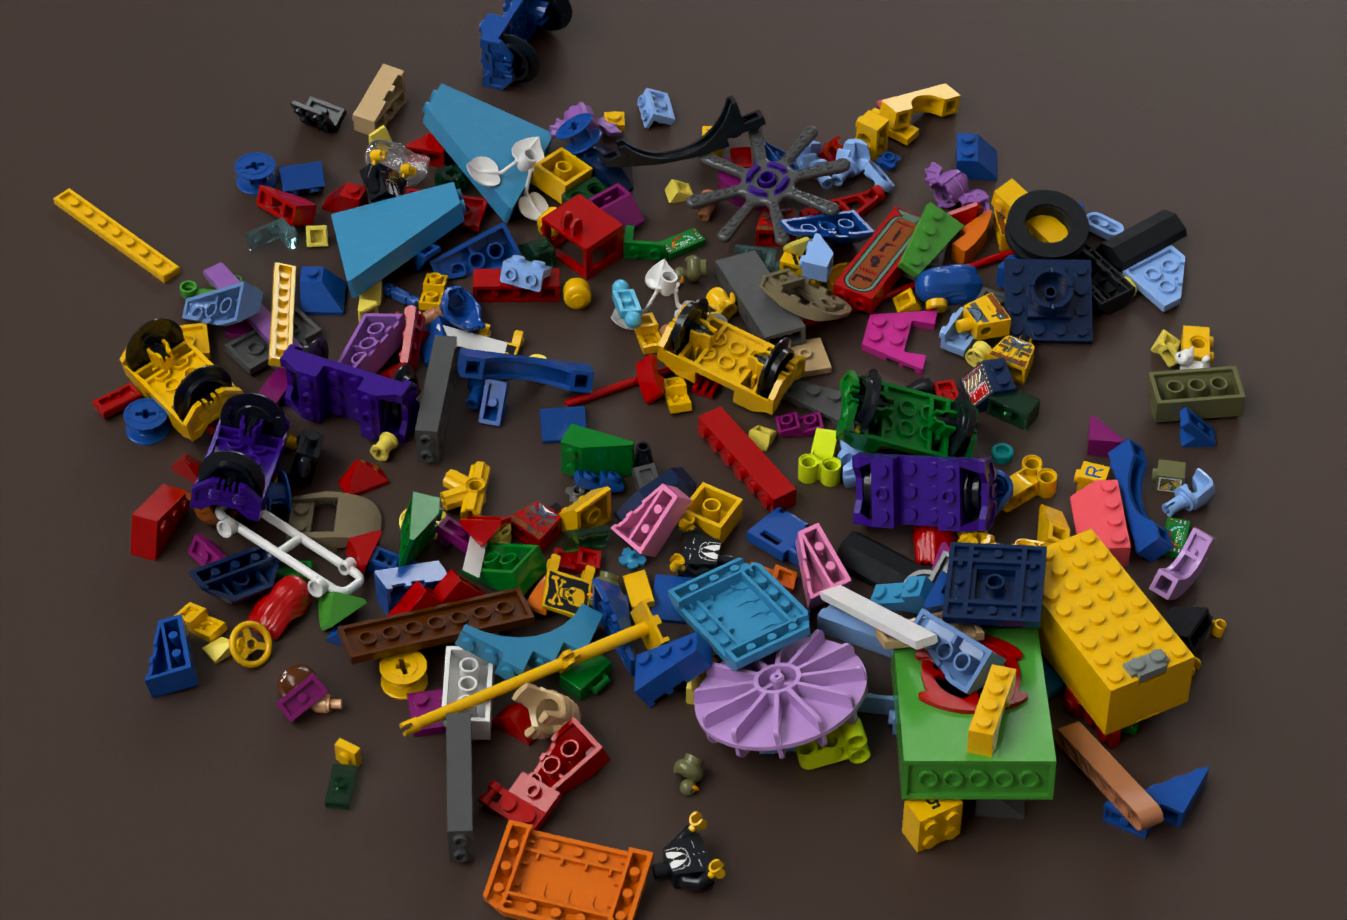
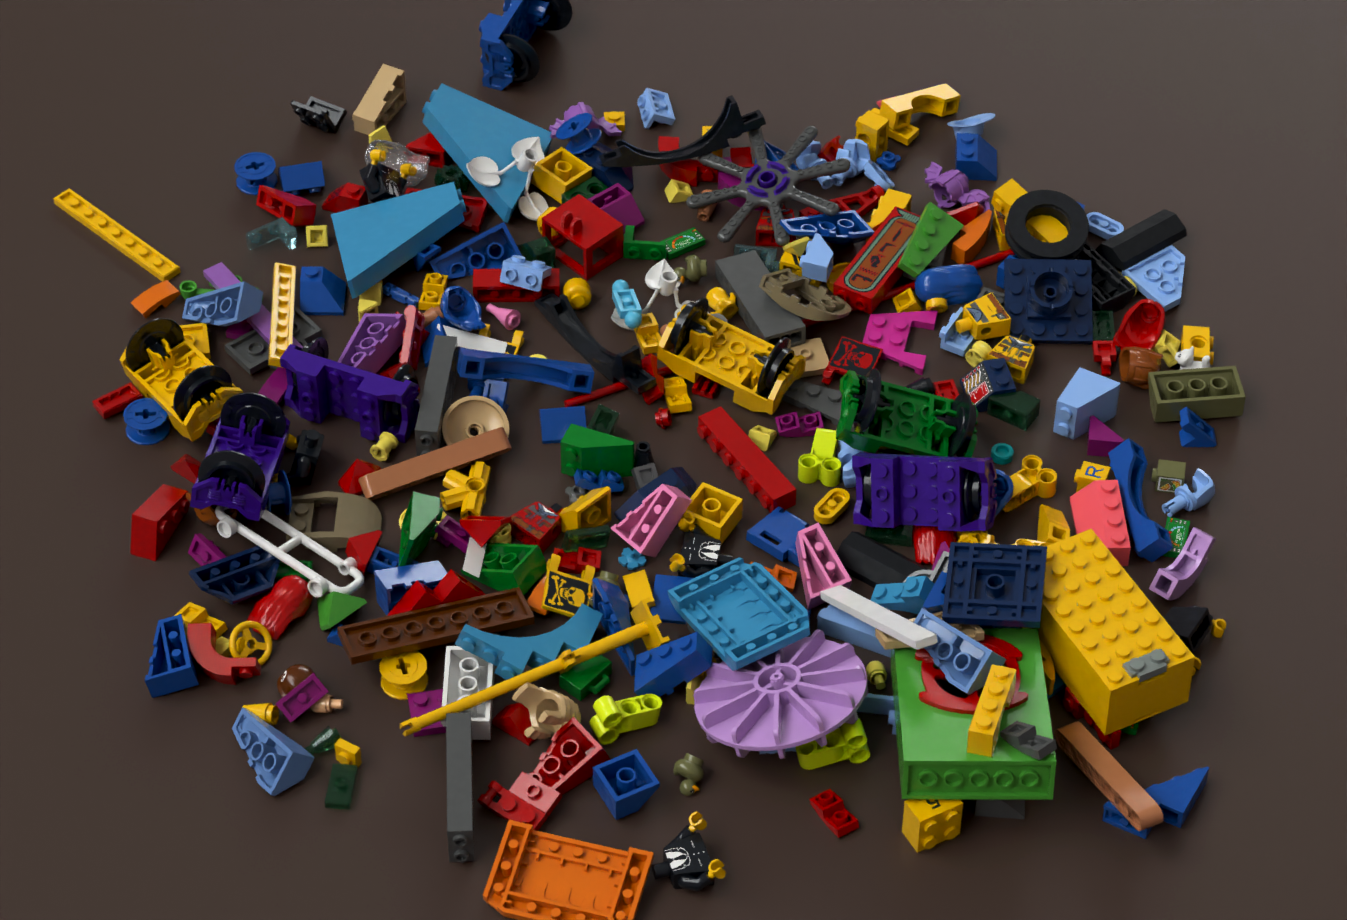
none -> orange slope [130,280,181,318]
none -> red arch [187,623,261,685]
none -> medium blue wedge [232,707,315,796]
none -> yellow cone [243,703,279,725]
none -> clear green cone [304,726,342,755]
none -> nougat beam [358,427,512,501]
none -> tan dish [442,395,509,461]
none -> bright pink cone [486,303,521,330]
none -> black slope [534,292,657,395]
none -> clear green slope [587,404,620,435]
none -> neon yellow piece [589,694,662,745]
none -> blue slope [593,749,660,820]
none -> red plate [655,407,672,429]
none -> red arch [658,136,719,187]
none -> red slope [809,789,859,838]
none -> yellow plate [814,488,850,524]
none -> flag [822,336,883,385]
none -> clear green plate [865,525,913,547]
none -> yellow slope [866,189,912,242]
none -> light yellow cylinder [866,660,887,690]
none -> light blue piece [947,113,996,138]
none -> dark grey slope [1000,721,1057,760]
none -> yellow slope [1040,640,1055,695]
none -> light blue slope [1053,367,1120,440]
none -> clear green plate [1092,311,1115,341]
none -> red plate [1092,341,1117,376]
none -> red hair [1113,299,1166,350]
none -> dark orange helmet [1119,347,1163,389]

